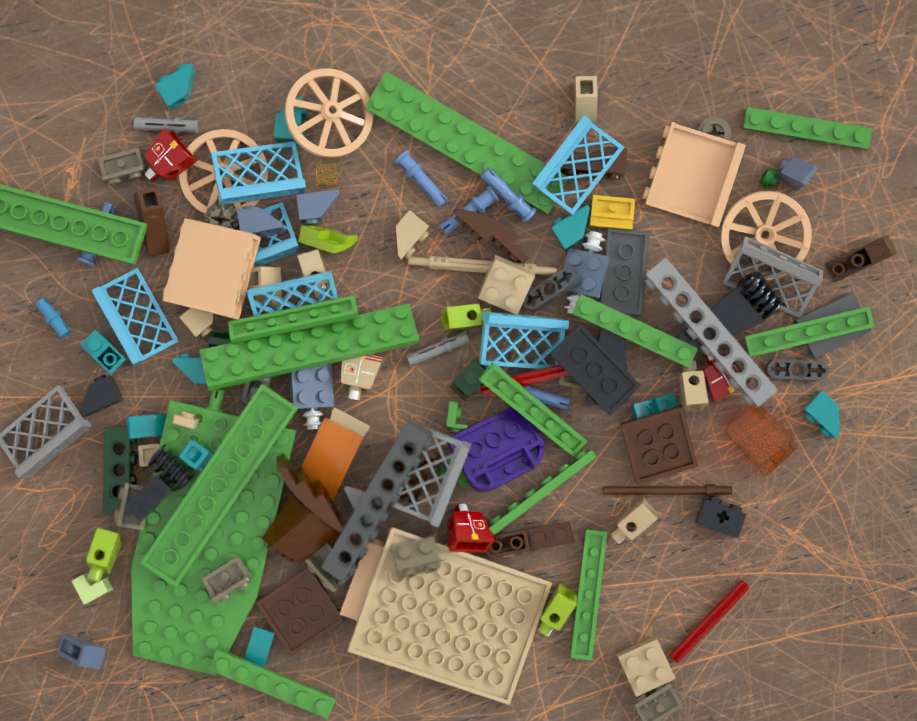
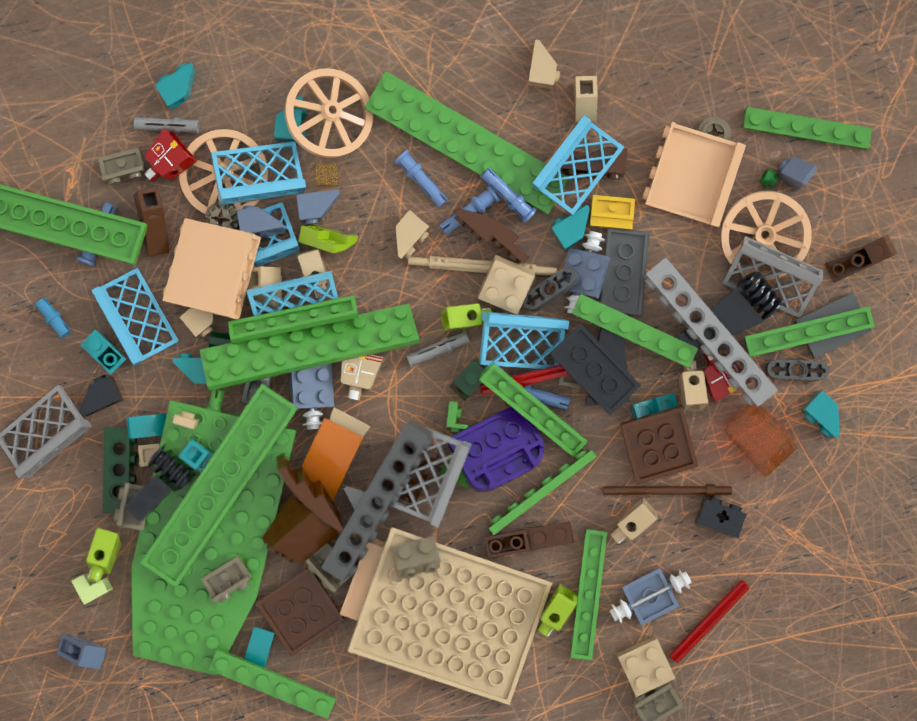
red torso [447,504,494,552] -> none
none -> tan slope [528,39,560,89]
none -> sand blue plate [609,567,692,626]

